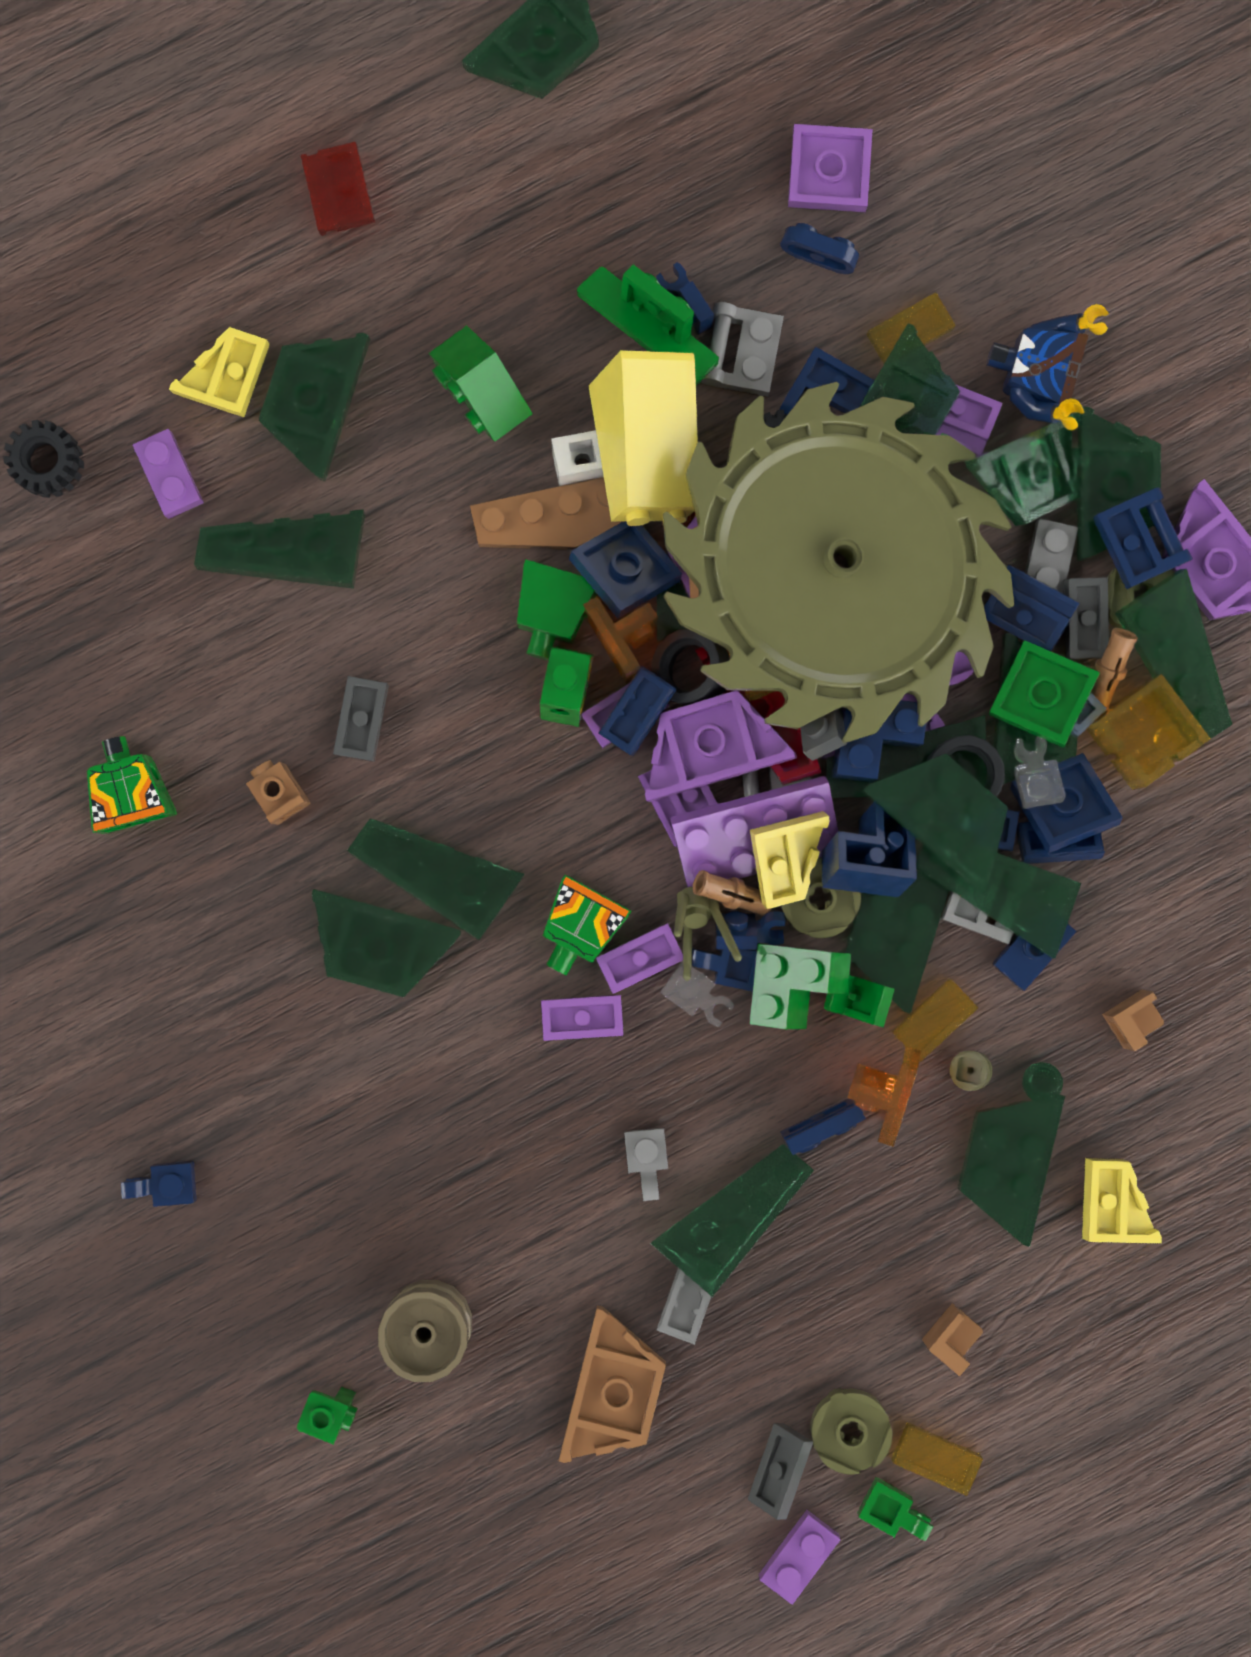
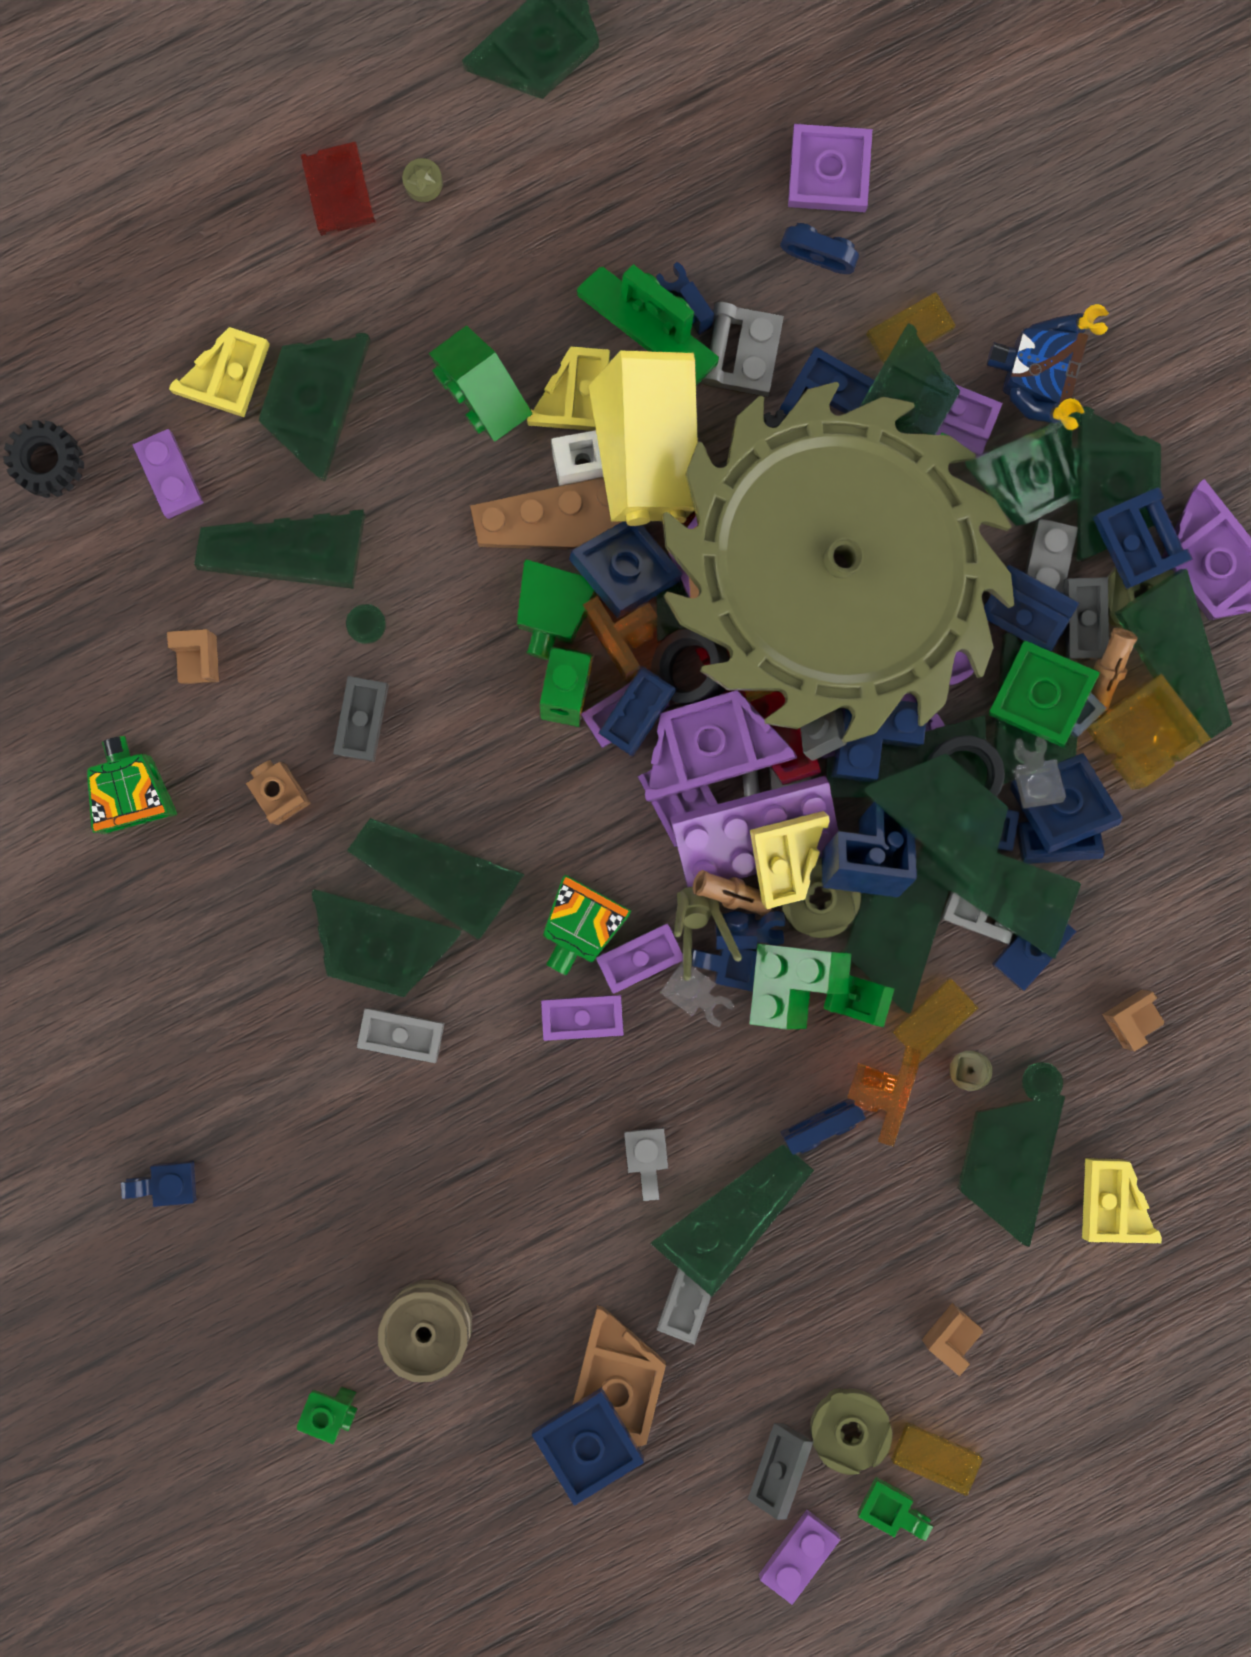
none -> medium nougat panel [167,629,219,684]
none -> clear green plate [346,604,386,644]
none -> light grey plate [357,1008,445,1063]
none -> olive tile [402,158,443,202]
none -> light yellow wing [527,347,610,431]
none -> dark blue plate [532,1387,644,1506]

